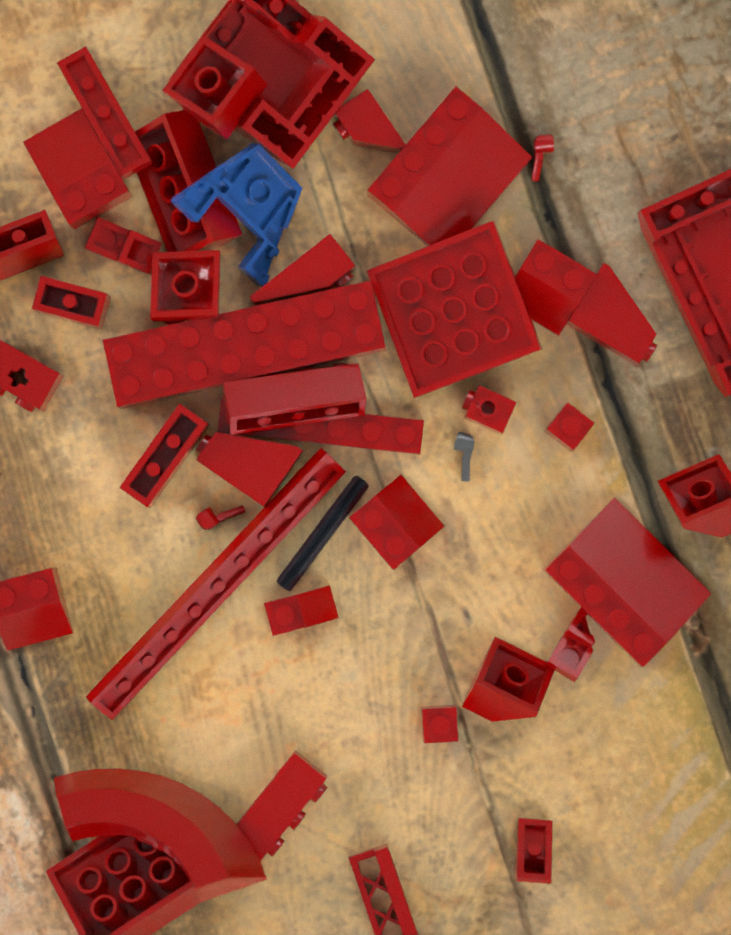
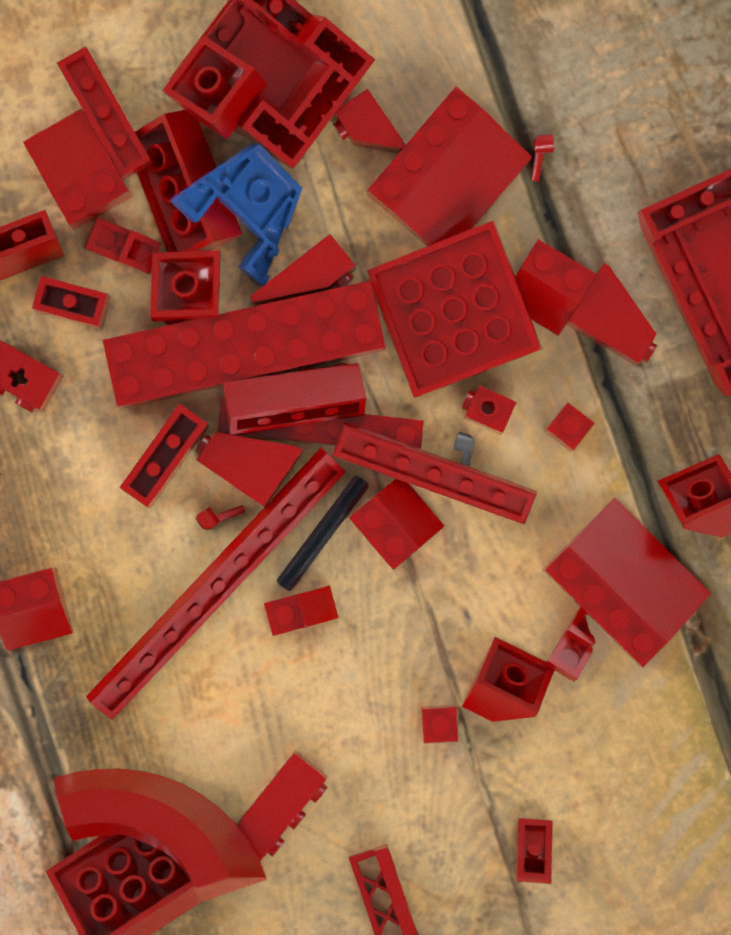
none -> red tile [332,422,537,525]

